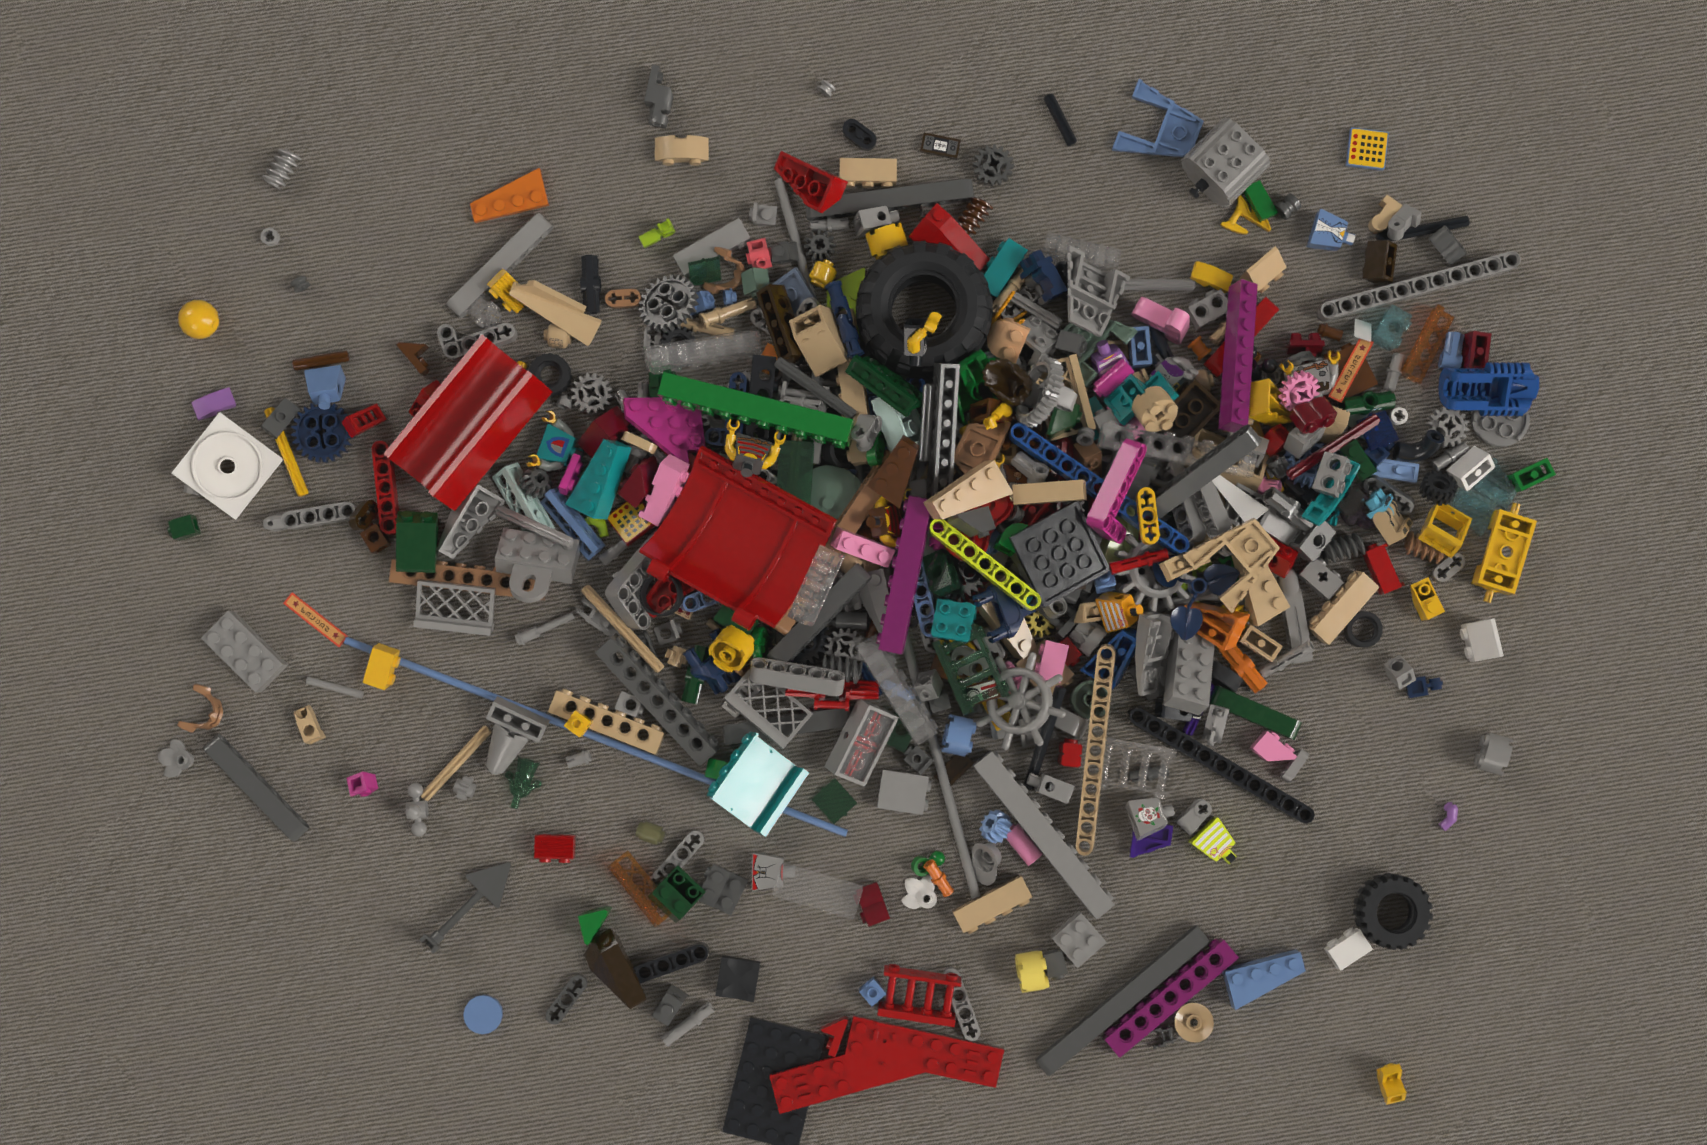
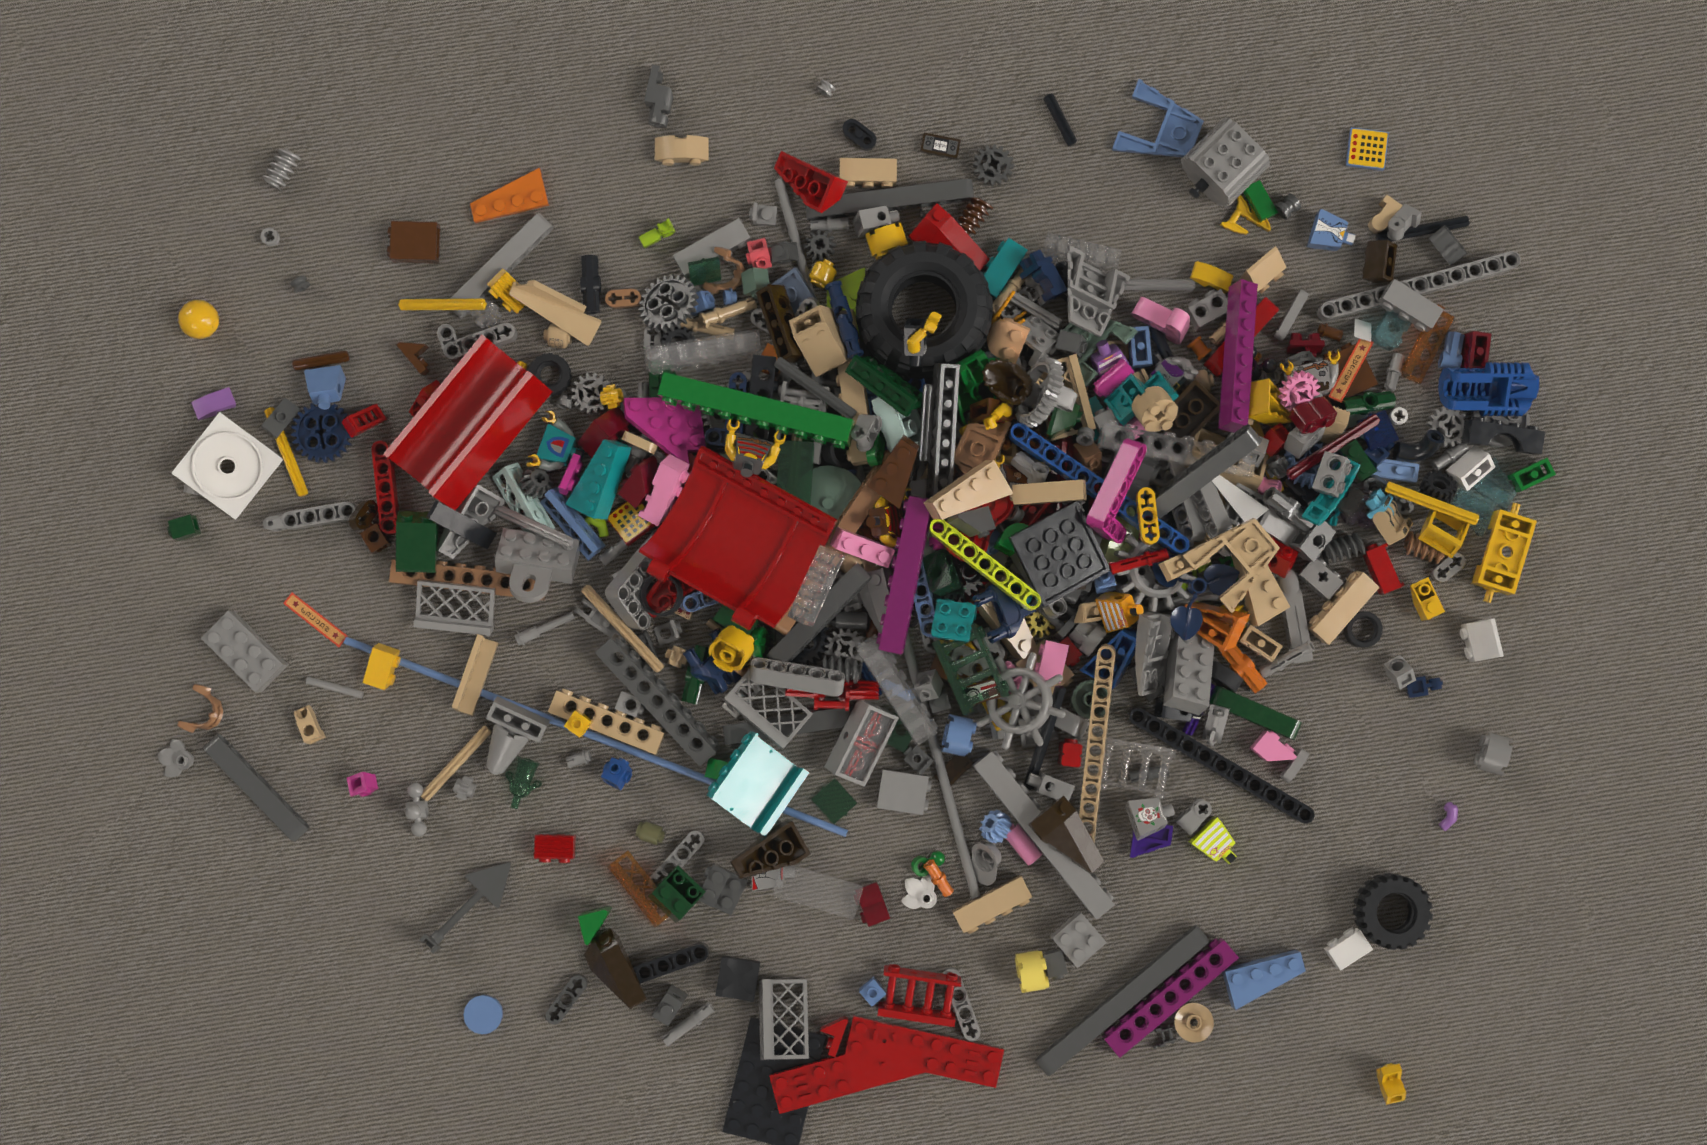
none -> reddish brown brick [387,221,440,264]
none -> yellow axle [398,298,487,310]
none -> tile [426,500,497,550]
none -> tan fence [452,634,498,716]
none -> yellow gear [600,384,624,409]
none -> blue brick [600,757,632,791]
none -> dark brown wedge [730,821,811,879]
none -> light grey fence [759,979,809,1060]
none -> dark brown wedge [1028,796,1104,874]
none -> light grey beam [1273,289,1309,341]
none -> light grey brick [1378,279,1444,332]
none -> yellow axle [1385,482,1479,525]
none -> black arch [1461,417,1545,455]

